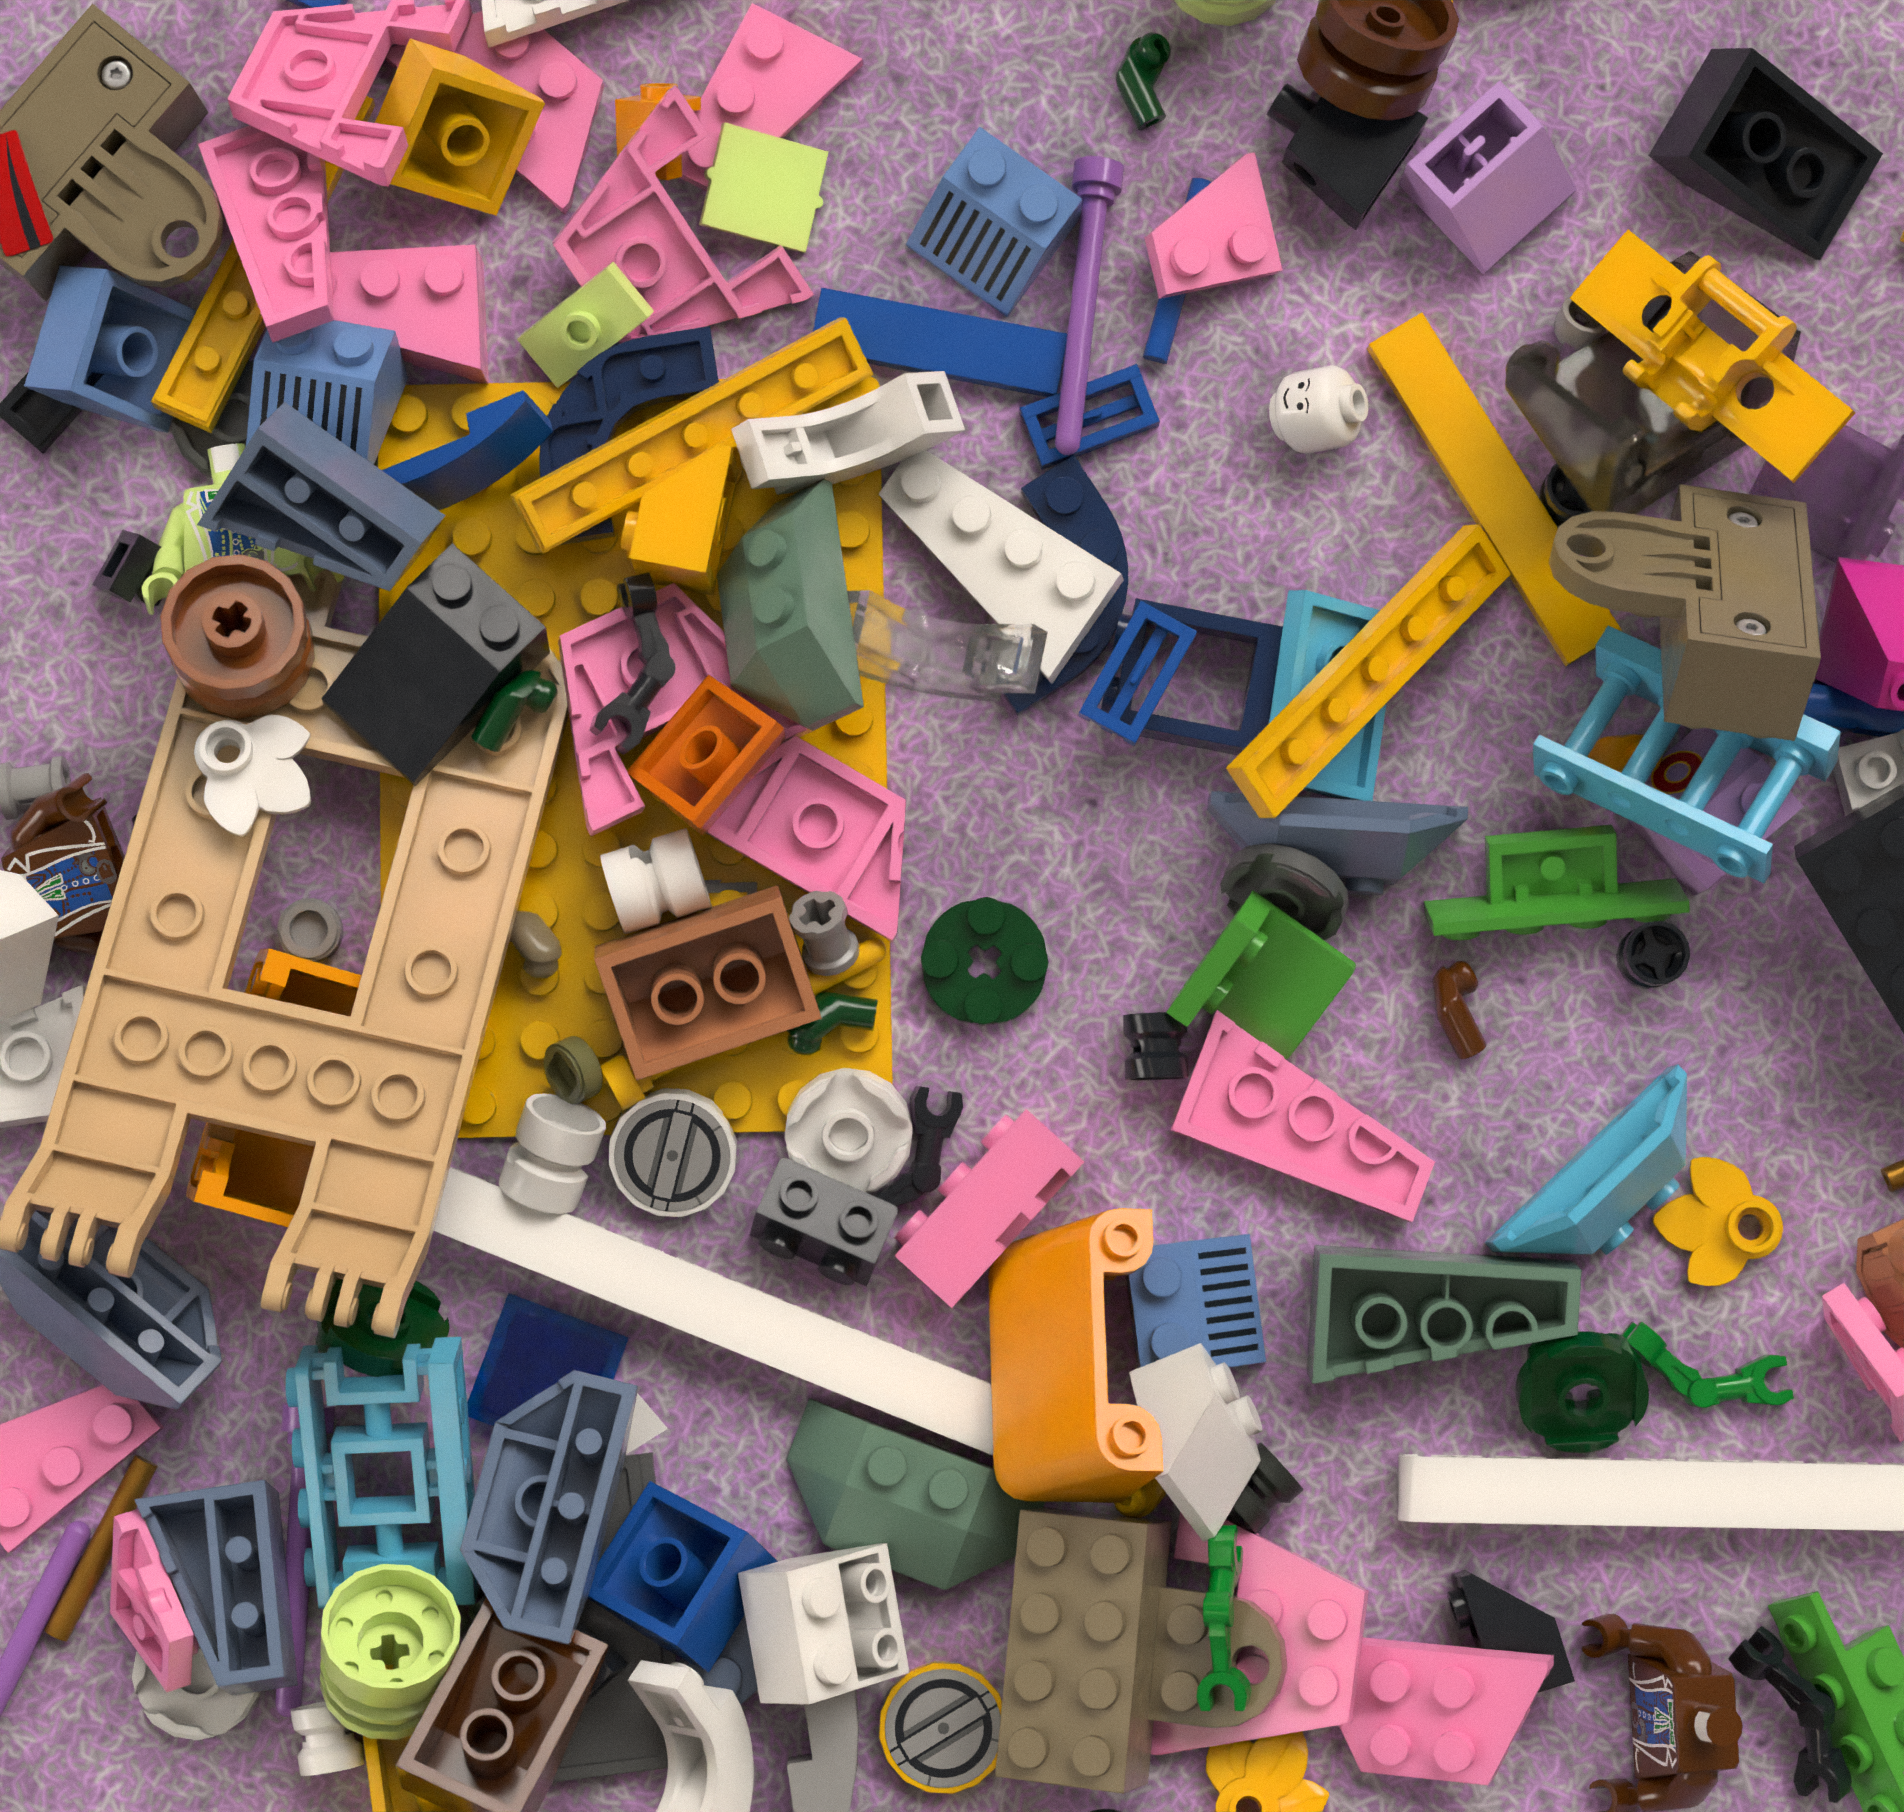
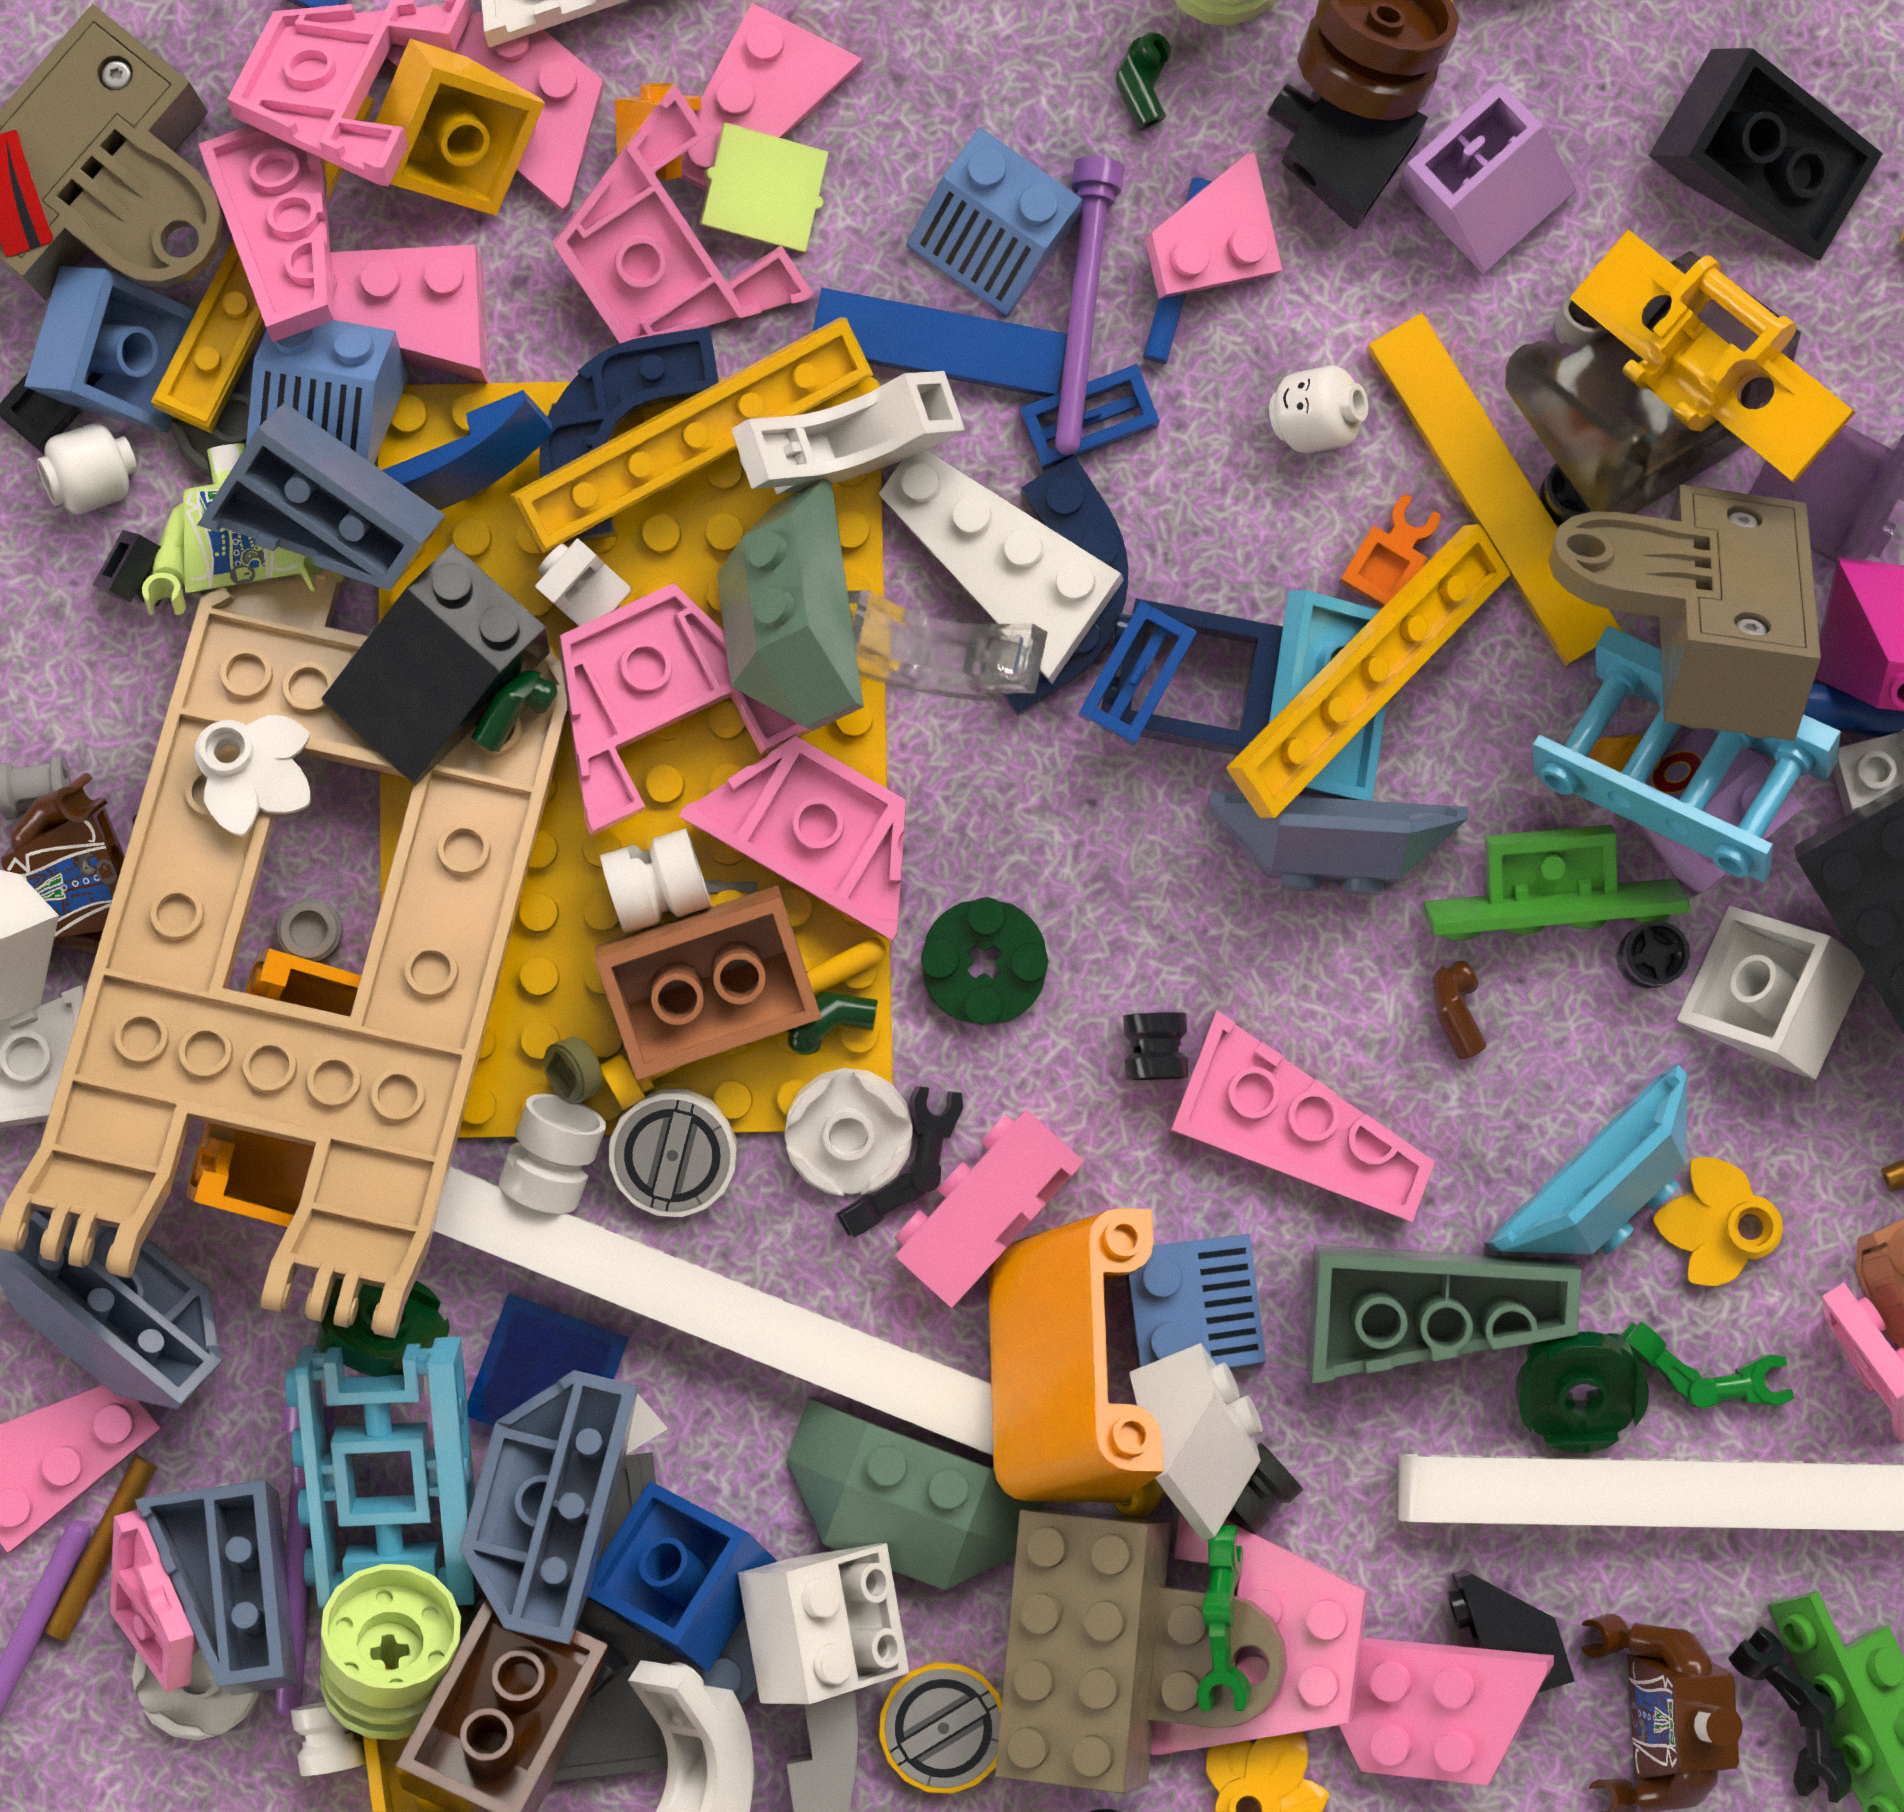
dark orange wheel [160,554,315,719] -> none
dark tan arm [509,911,562,978] -> none
yellowish green plate [517,262,654,388] -> none
black piece [589,572,675,755] -> none
yellow slope [621,444,739,595] -> none
orange slope [627,674,785,837] -> none
bracket [750,1158,898,1287] -> none
light grey bush [789,891,860,976] -> none
bright green bracket [1166,890,1356,1059] -> none
dark grey tile [1220,843,1349,941] -> none
none -> white head [37,423,138,515]
none -> white bracket [535,538,632,626]
none -> orange plate [1338,494,1441,609]
none -> white slope [1677,906,1865,1080]

